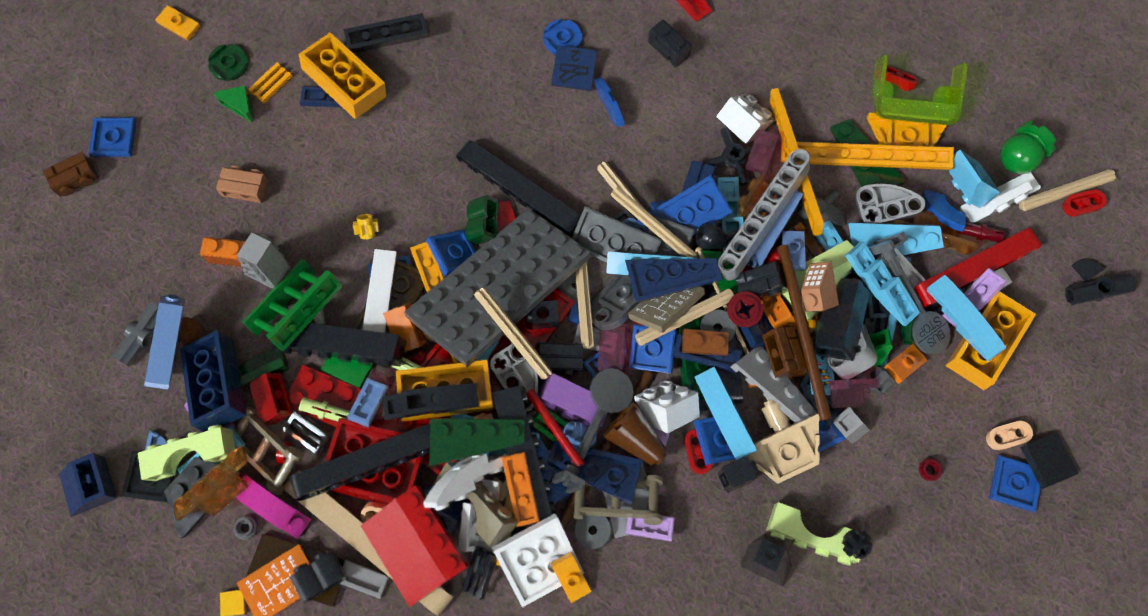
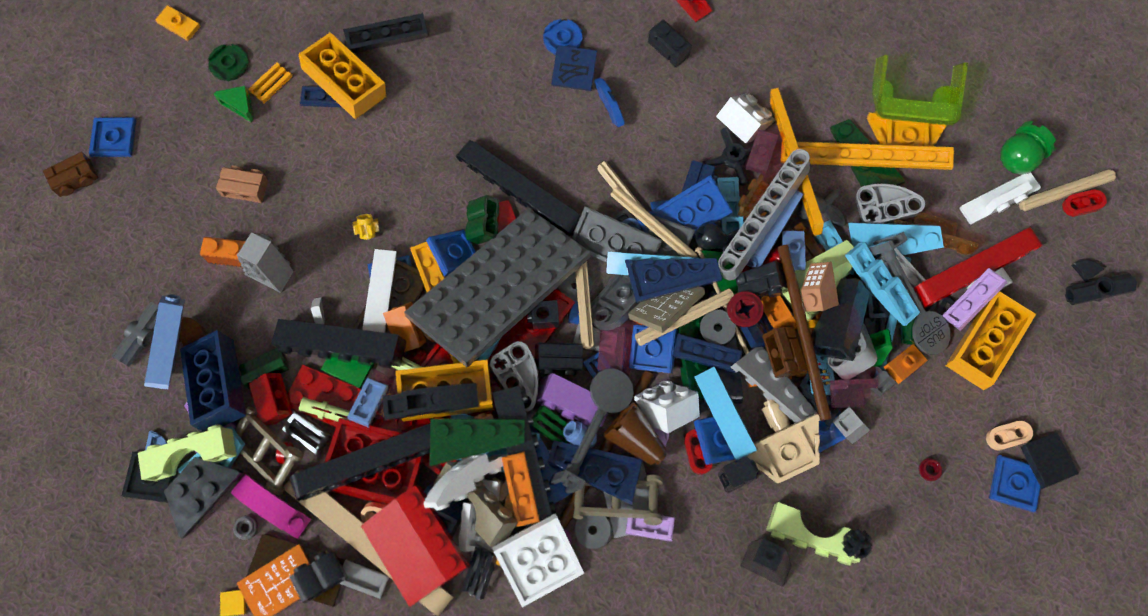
dark blue slope [59,453,117,517] -> none
clear orange bracket [173,446,248,521] -> none
green fence [242,258,343,352] -> none
tan axle [474,287,552,379] -> none
red bar [526,389,585,468] -> none
light orange plate [550,552,591,603] -> none
dark orange plate [682,329,729,356] -> none
red plate [877,65,919,91] -> none
blue tile [922,189,965,232] -> none
medium azure slope [927,275,1006,361] -> none
medium azure slope [949,150,1001,208] -> none
dark red pin [958,222,1005,243] -> none

